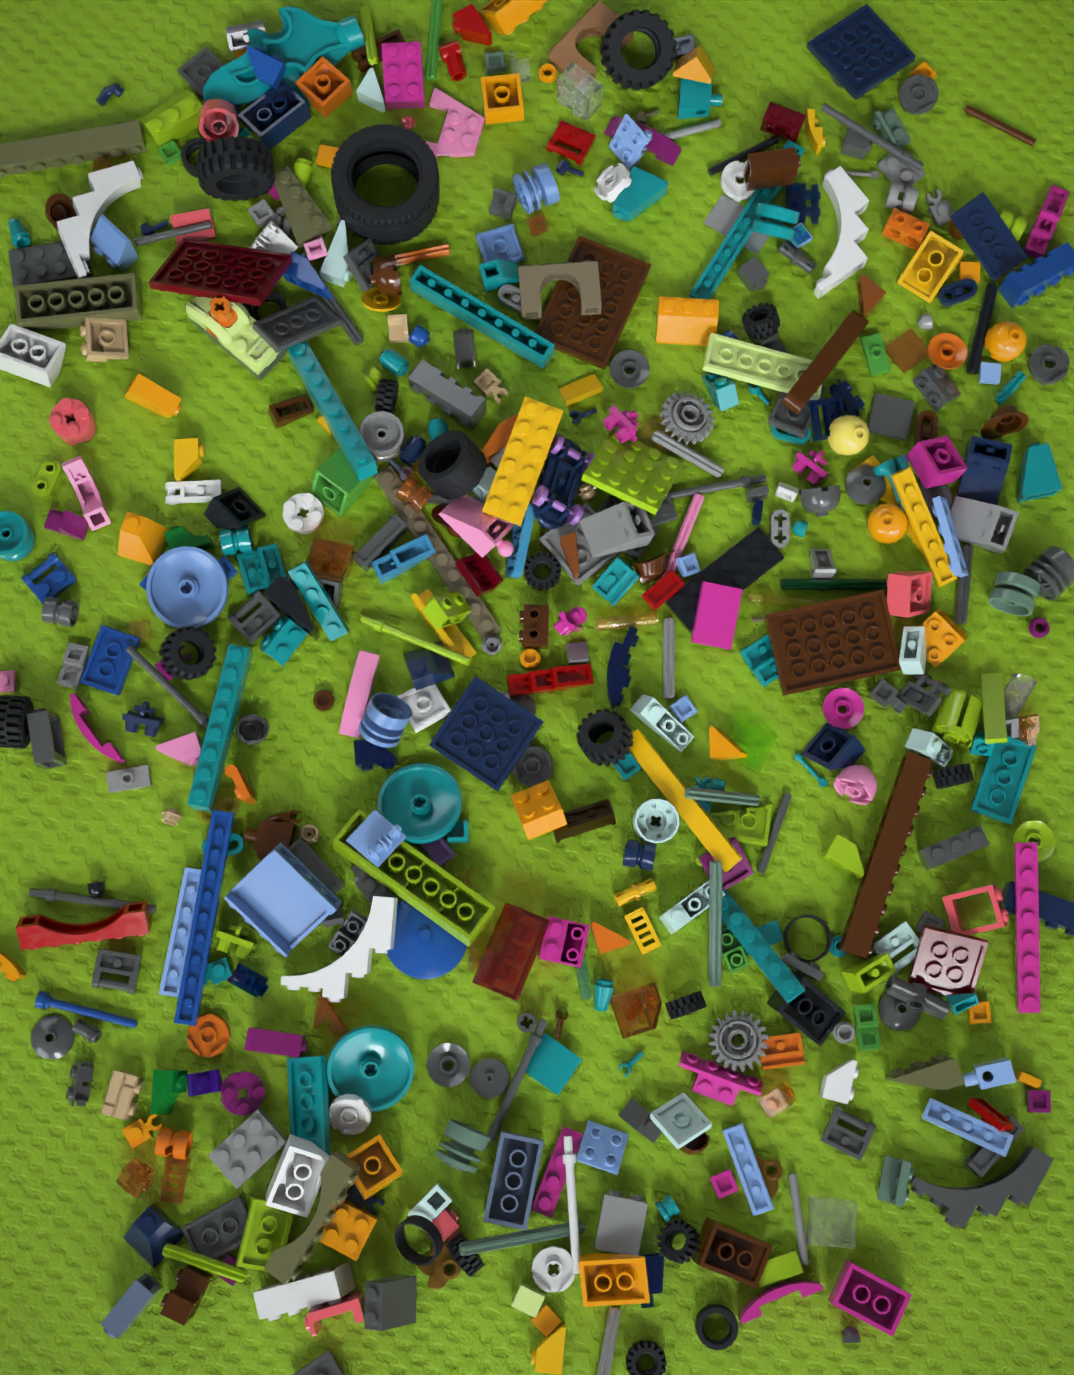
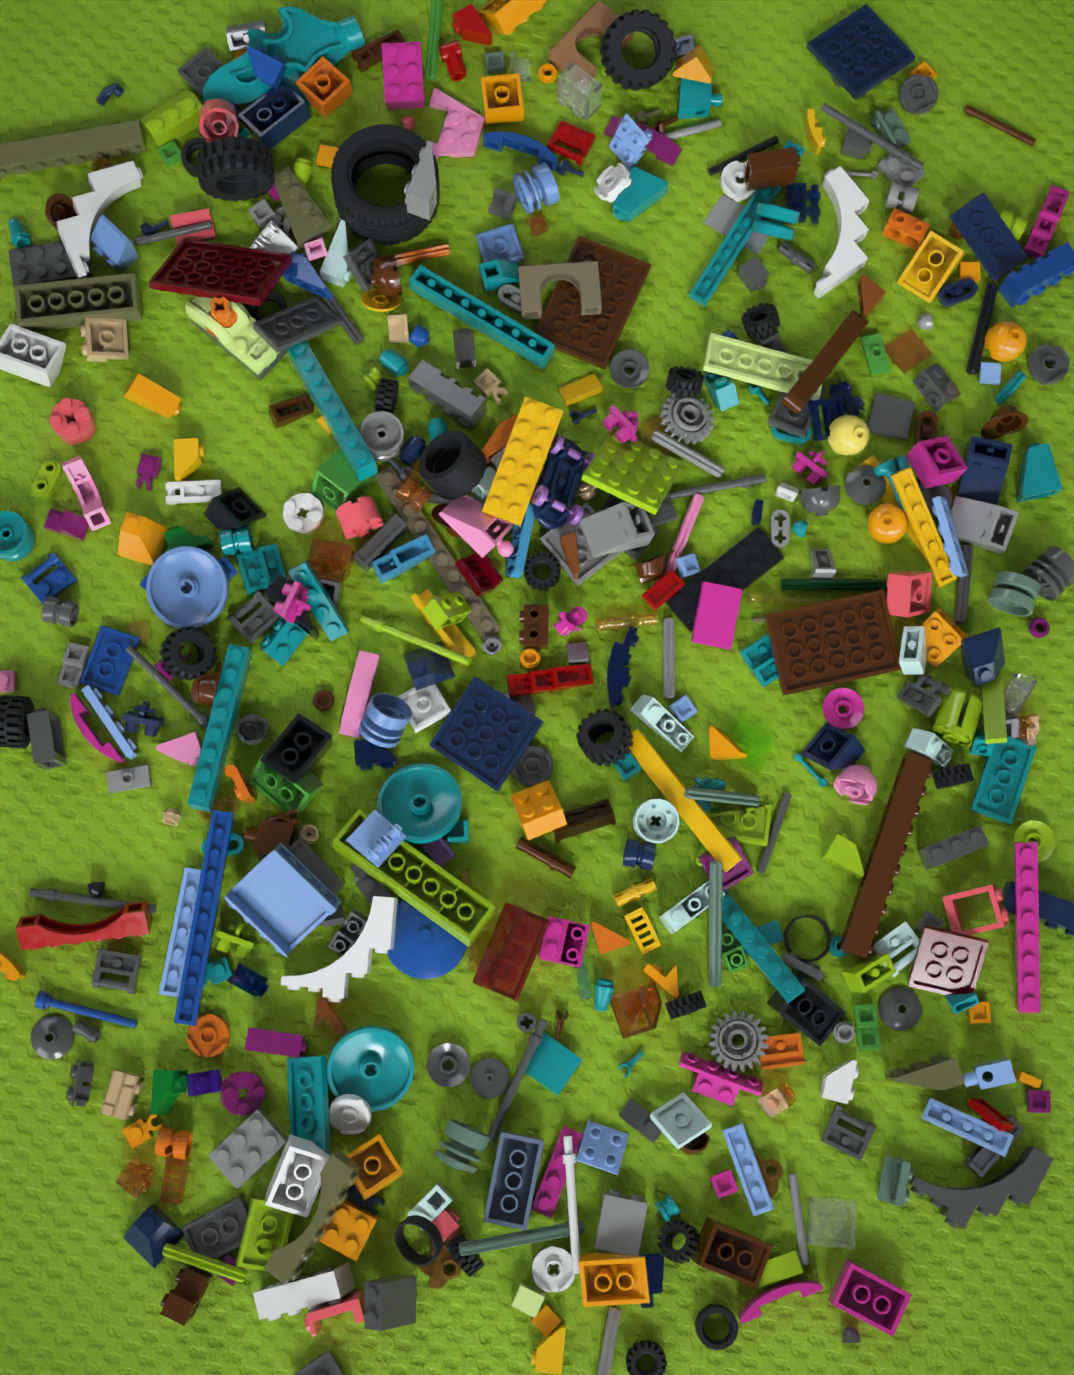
sand blue brick [101,1273,162,1339] -> none
light aqua slope [356,68,386,113] -> none
lime axle [360,5,379,65] -> none
teal plate [592,556,641,607] -> none
light orange slope [656,296,719,346] -> none
dark grey tile [745,485,769,503] -> none
dark red brick [760,101,806,143] -> none
tile [788,223,813,250] -> none
dark grey plate [869,679,907,714] -> none
dark grey piece [884,975,950,1020] -> none
light grey plate [925,190,954,227] -> none
orange dish [928,333,968,369] -> none
none -> light blue plate [81,685,138,760]
none -> magenta plate [136,454,163,491]
none -> reddish brown piece [191,662,221,711]
none -> bright green slope [247,751,323,819]
none -> black slope [260,713,333,784]
none -> dark pink hips [274,581,311,624]
none -> coral brick [336,496,384,539]
none -> light grey slope [404,140,437,221]
none -> blue slope [483,132,557,171]
none -> reddish brown pin [515,836,576,879]
none -> light orange slope [642,963,679,999]
none -> reddish brown hand [655,116,678,134]
none -> black tyre [666,366,704,397]
none -> dark blue slope [961,627,1005,686]

